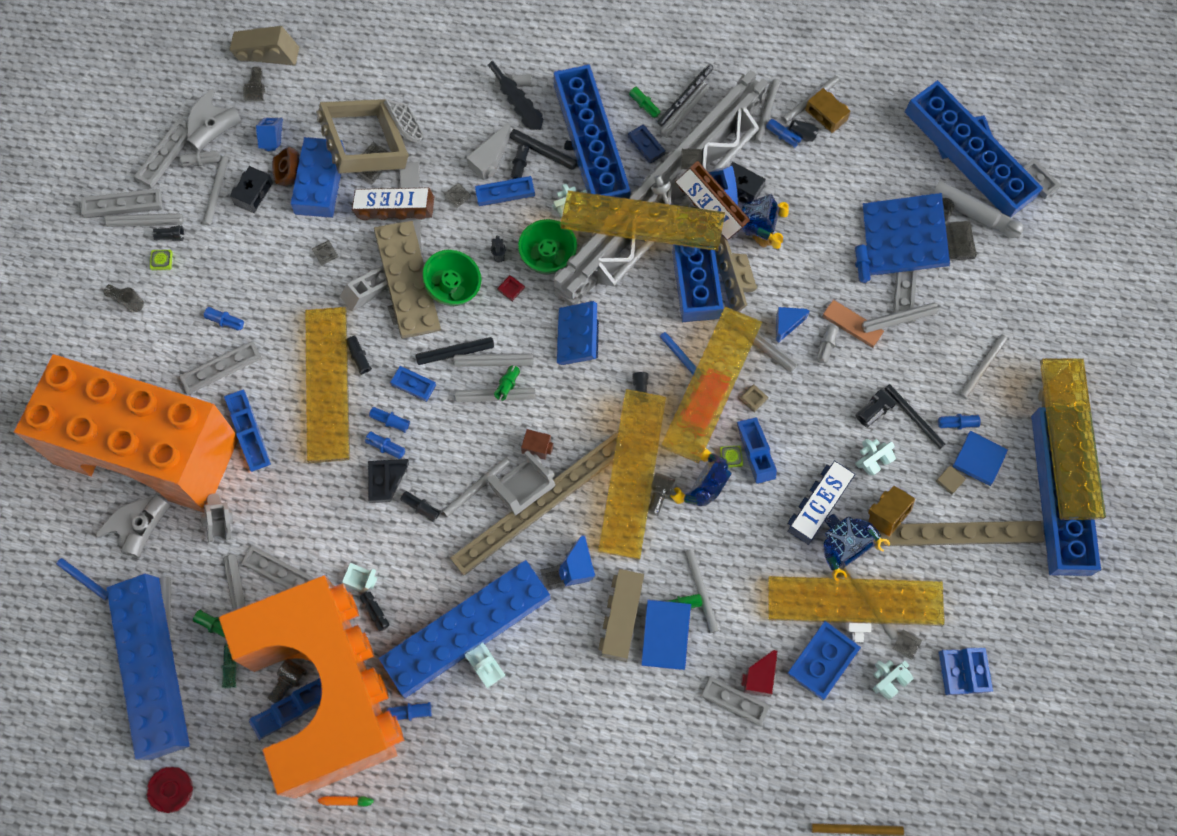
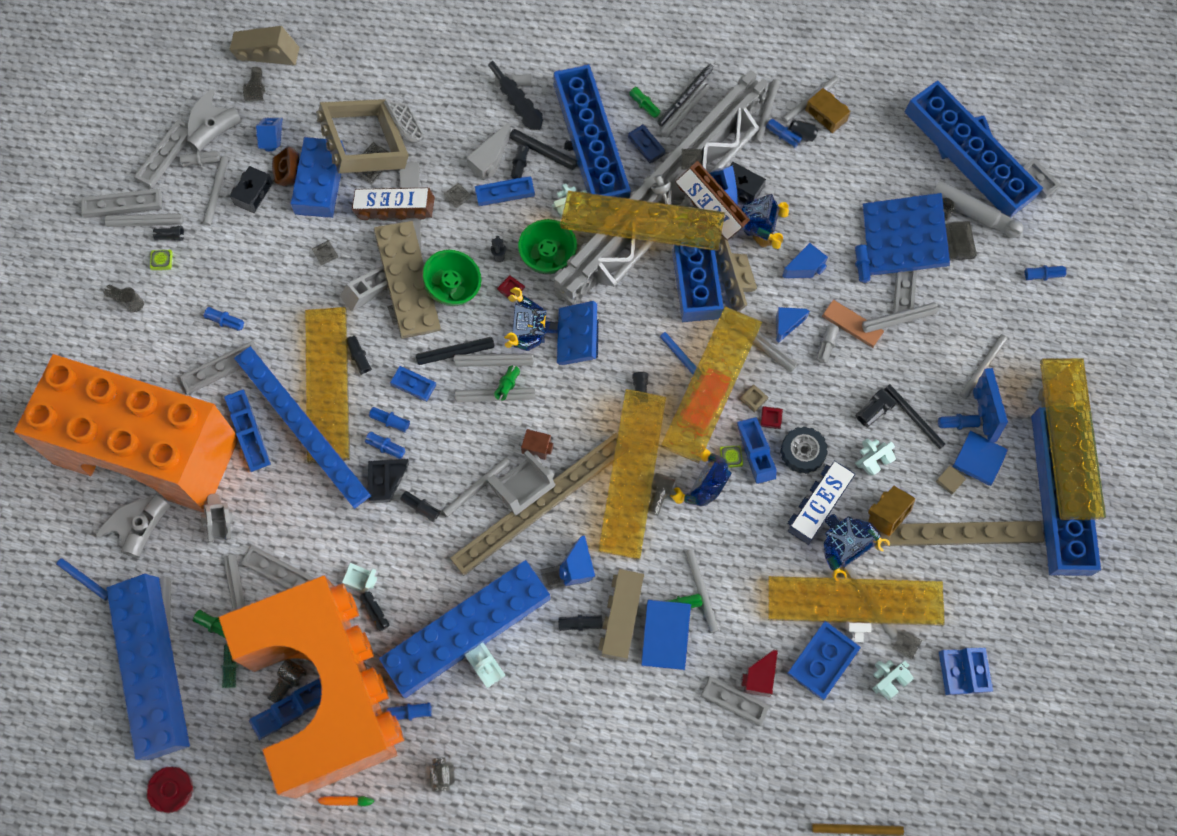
none -> blue plate [234,346,371,509]
none -> clear smoke head [425,757,455,792]
none -> torso [504,287,558,351]
none -> black pin [558,614,603,632]
none -> dark red tile [760,406,783,430]
none -> black wheel [780,426,828,474]
none -> blue slope [782,243,828,279]
none -> blue plate [973,368,1008,443]
none -> blue axle [1024,265,1066,281]

